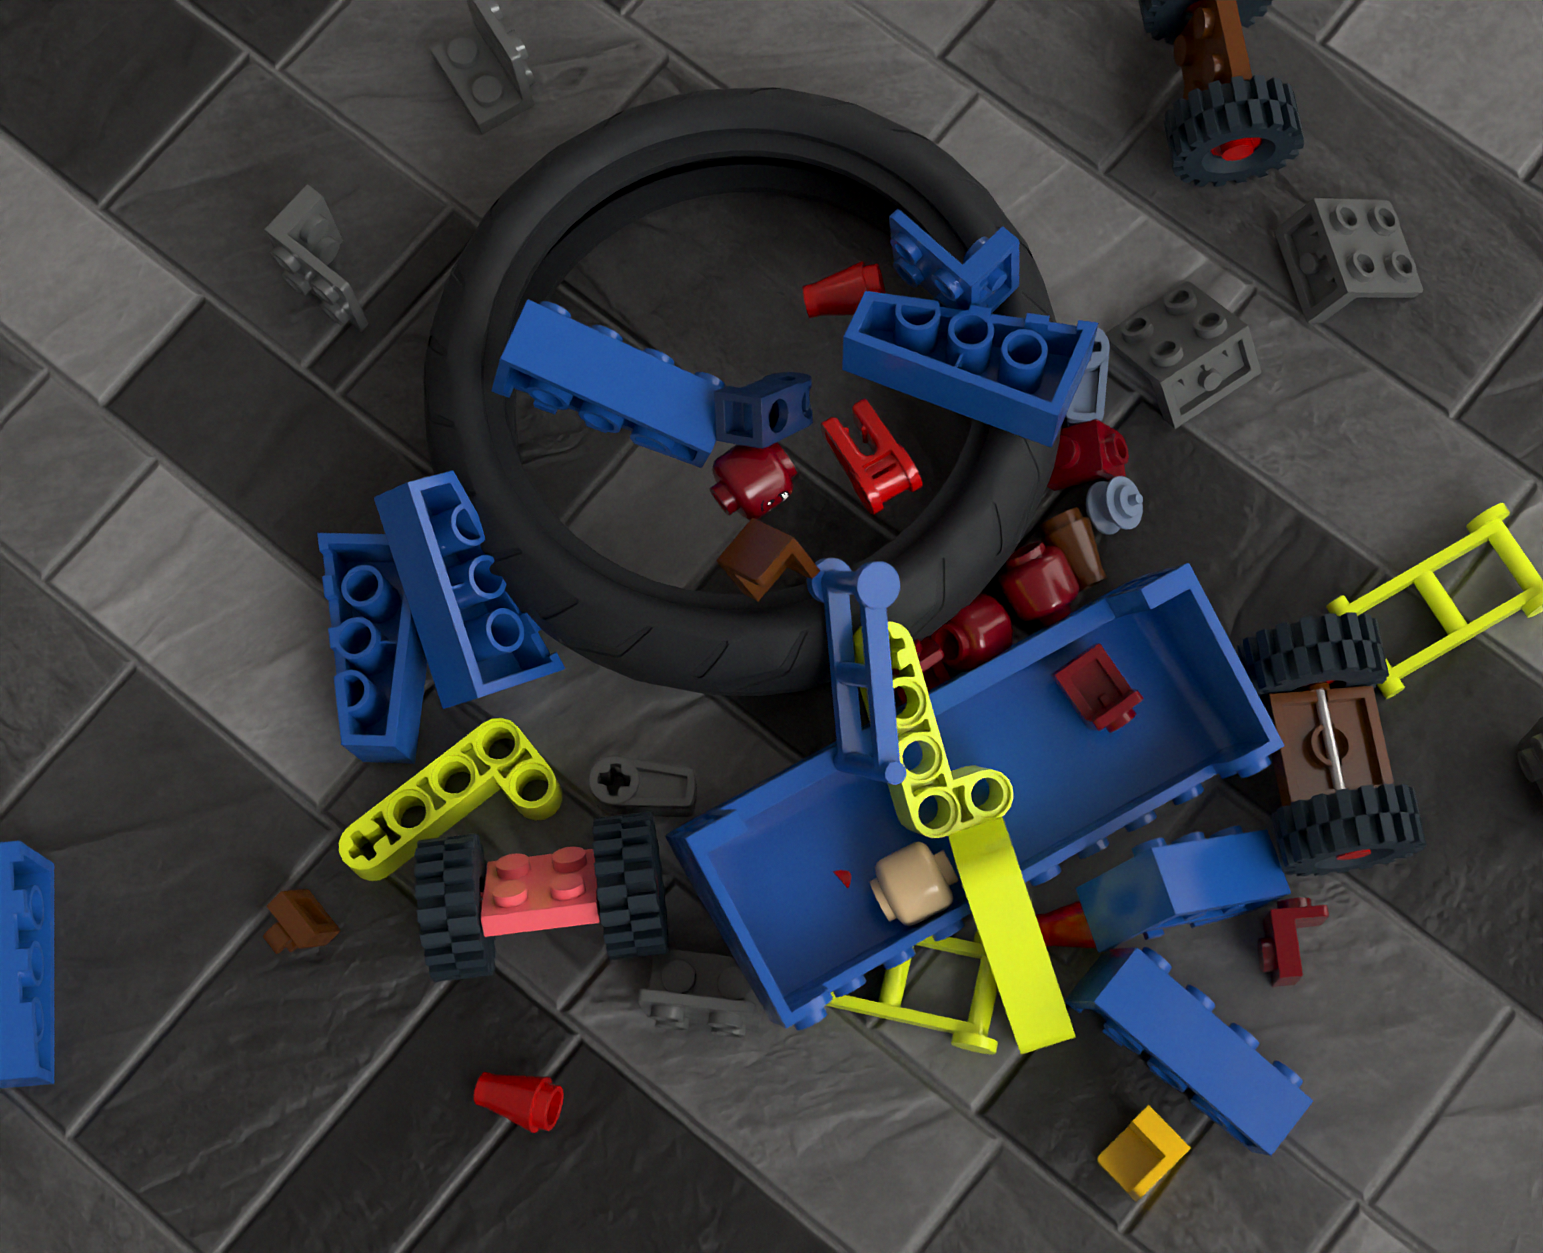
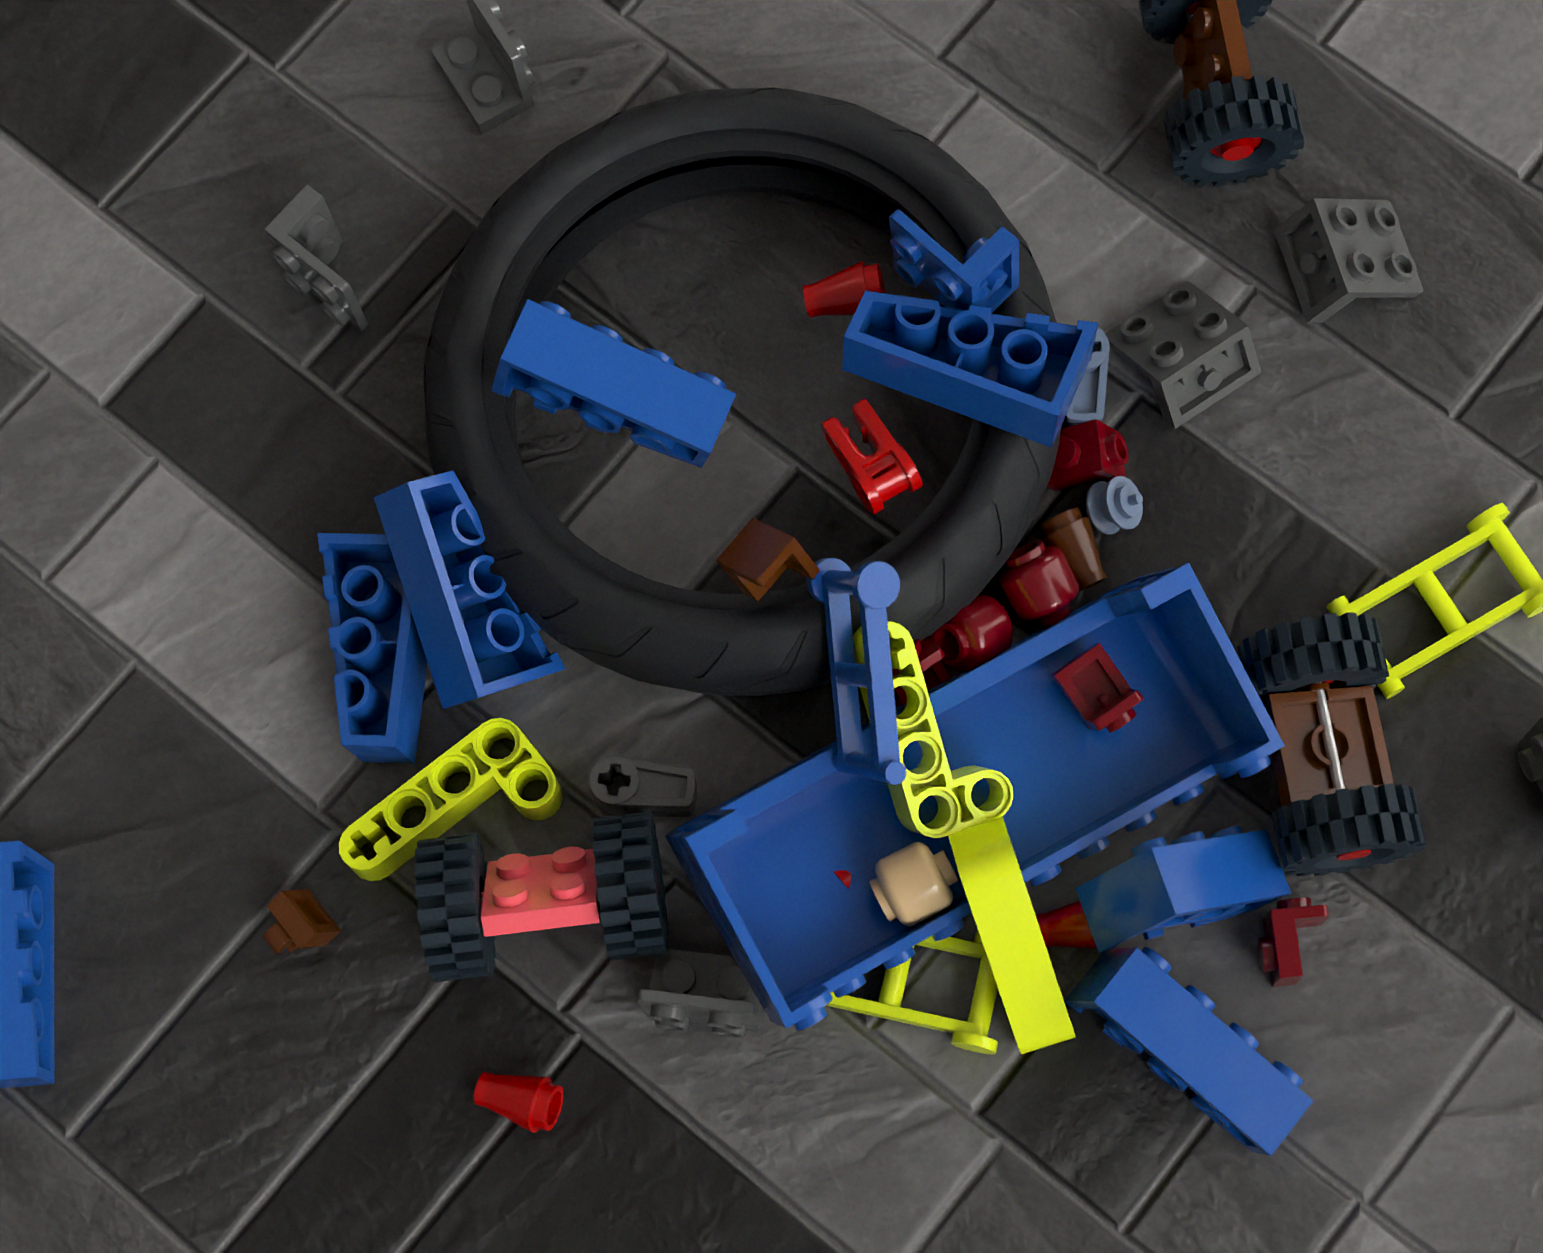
dark red head [709,442,797,520] -> none
dark blue leg [714,372,813,449] -> none
yellow panel [1097,1105,1191,1202] -> none

